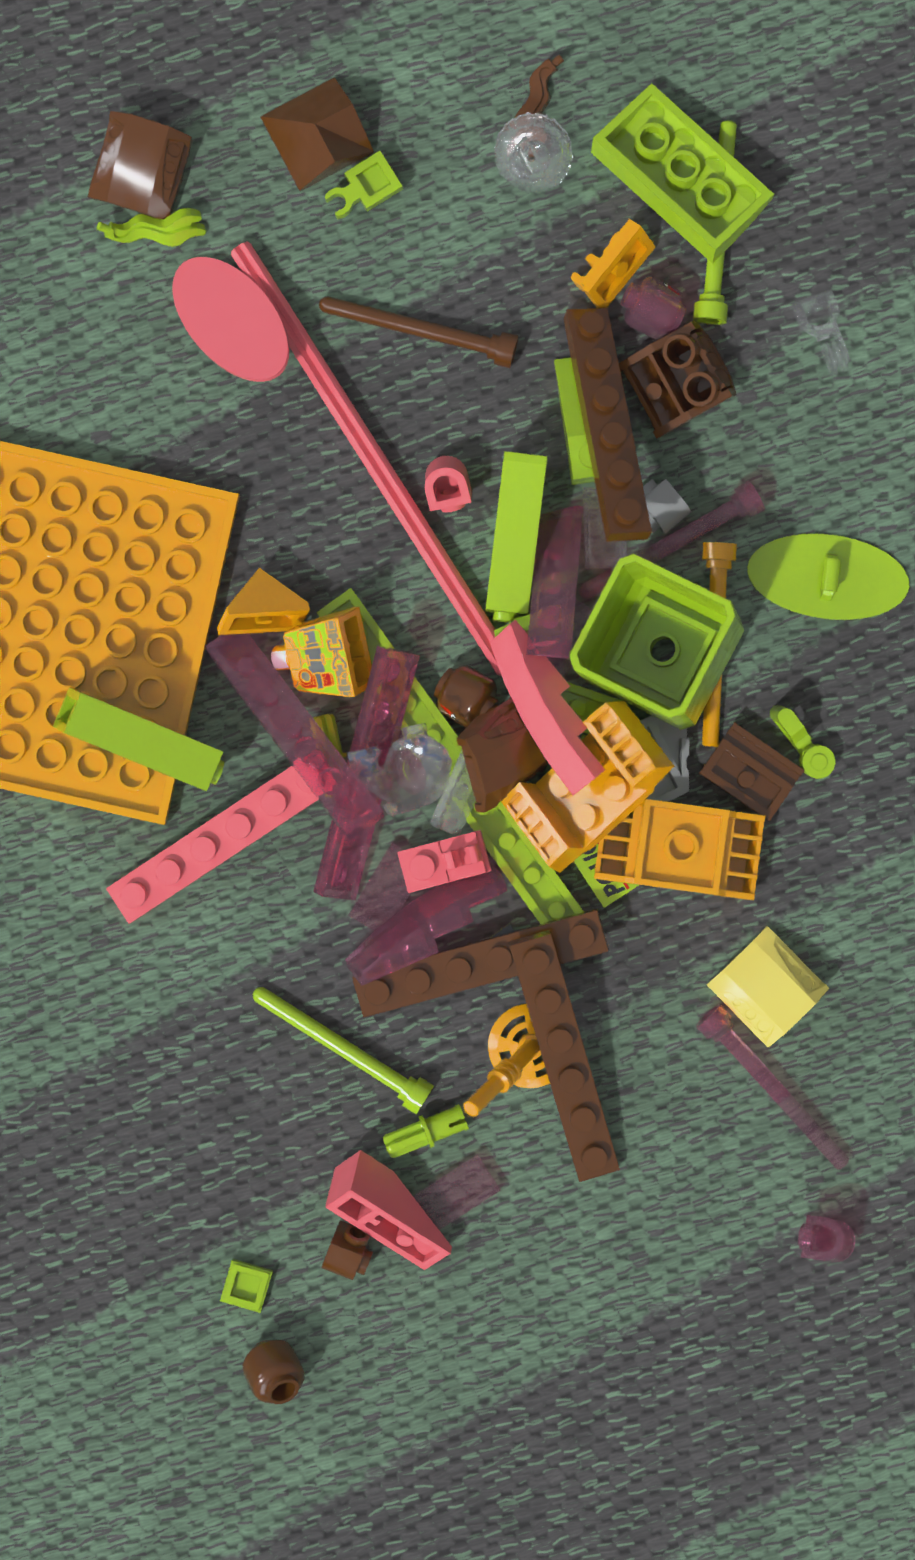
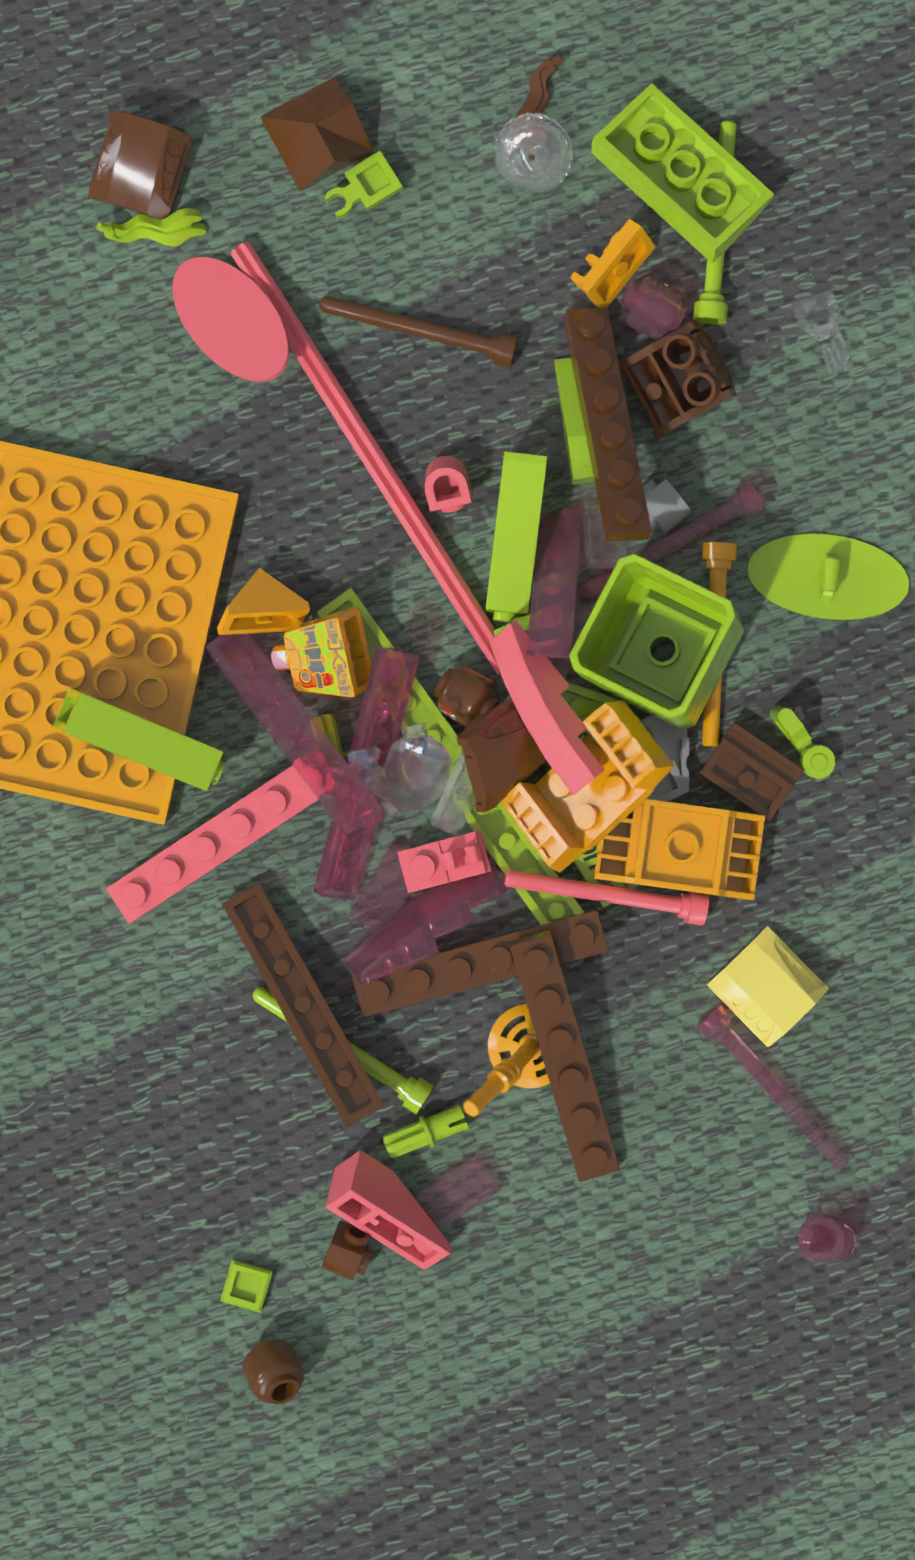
none -> reddish brown plate [222,883,384,1128]
none -> coral piece [504,870,709,926]

